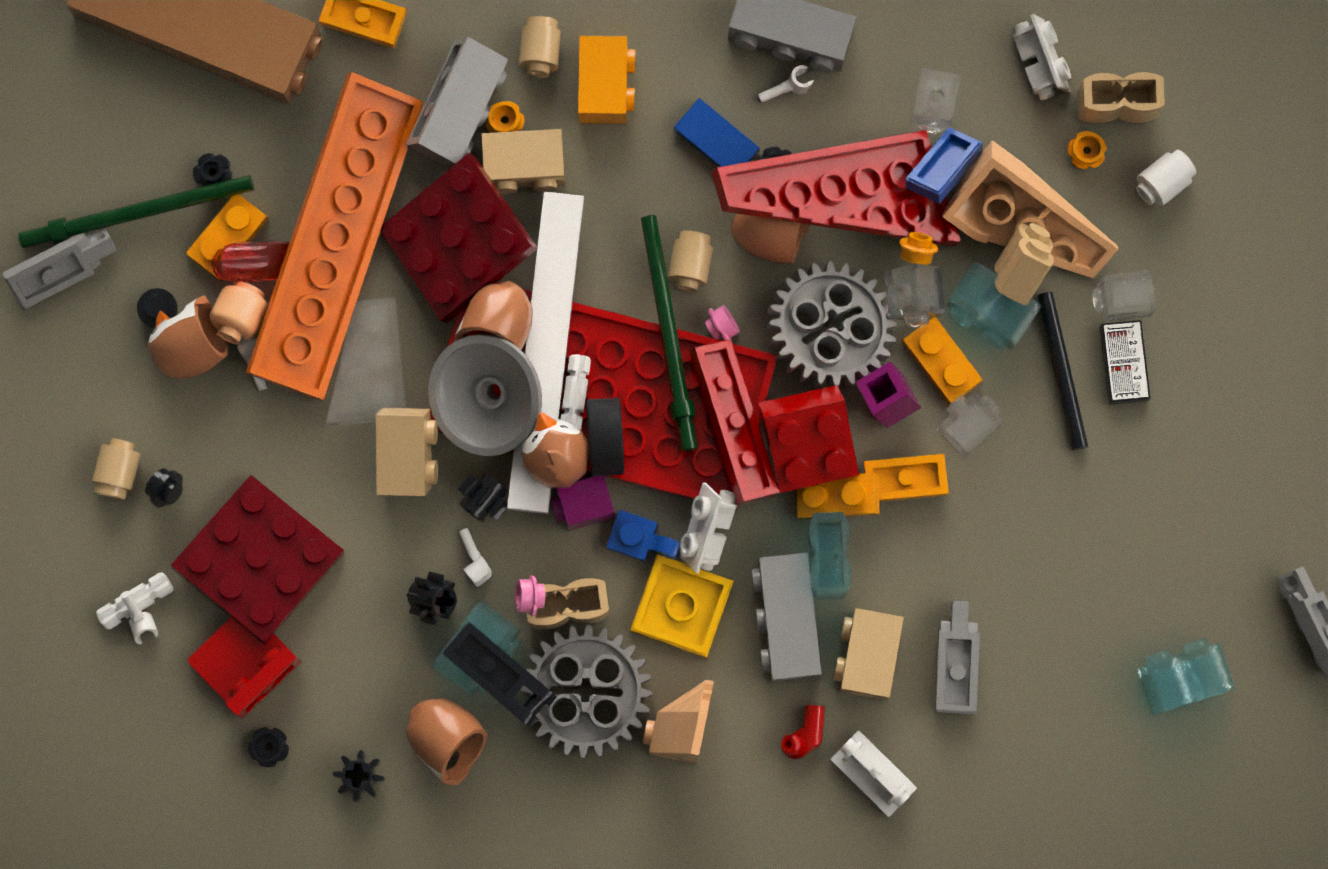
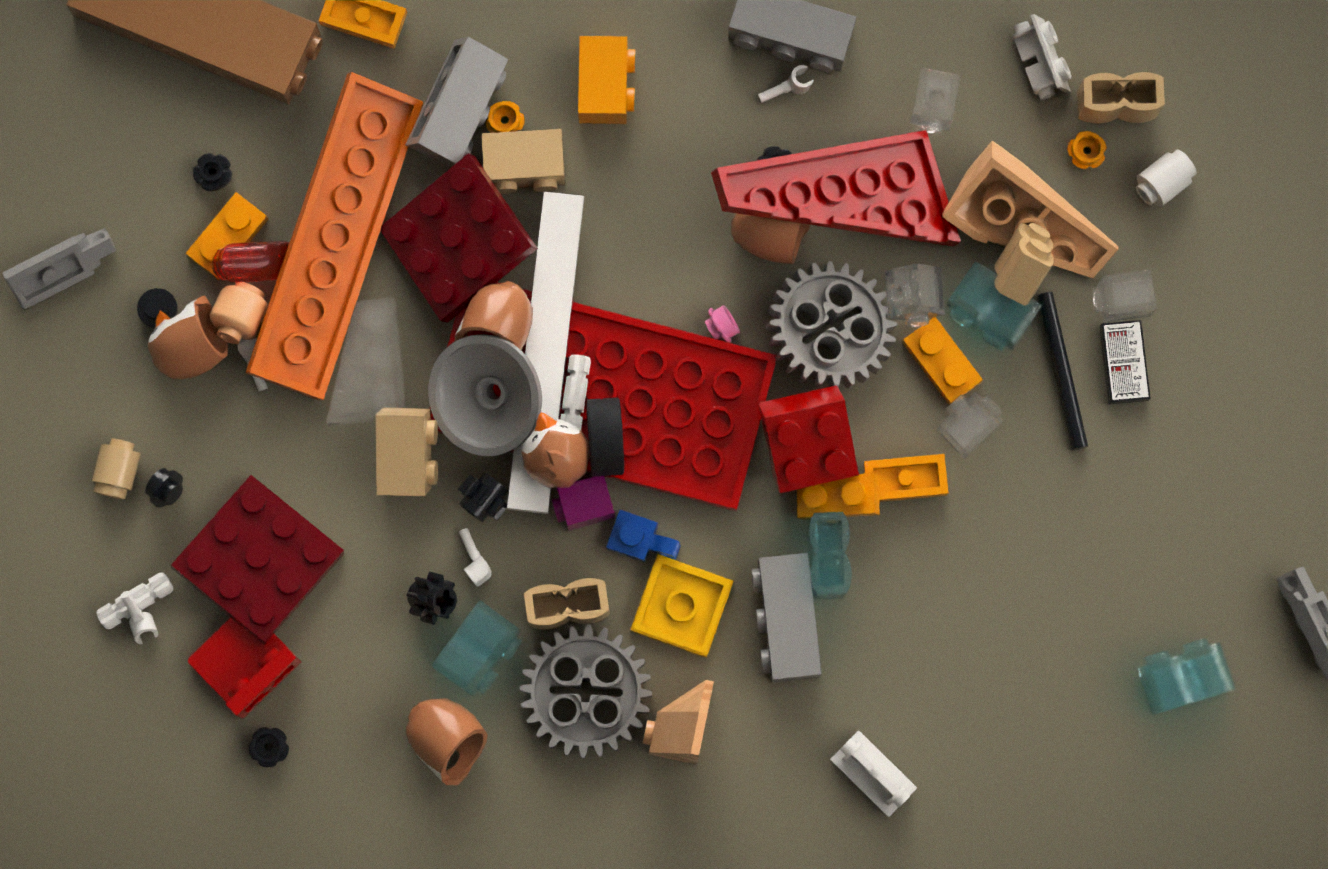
dark green bar [18,175,255,248] -> none
black gear [333,750,385,803] -> none
black plate [442,622,557,729] -> none
bright pink plate [515,575,545,616] -> none
tan brick [519,16,561,78] -> none
dark green bar [641,215,698,452] -> none
tan brick [667,230,713,292] -> none
blue tile [674,98,760,167] -> none
white hinge [679,483,738,573] -> none
red plate [689,339,779,505] -> none
red arm [780,705,825,759] -> none
tan brick [833,608,904,701] -> none
magenta brick [856,362,921,428] -> none
light orange plate [899,232,938,265] -> none
blue tile [905,127,983,204] -> none
light grey hinge [935,600,980,715] -> none

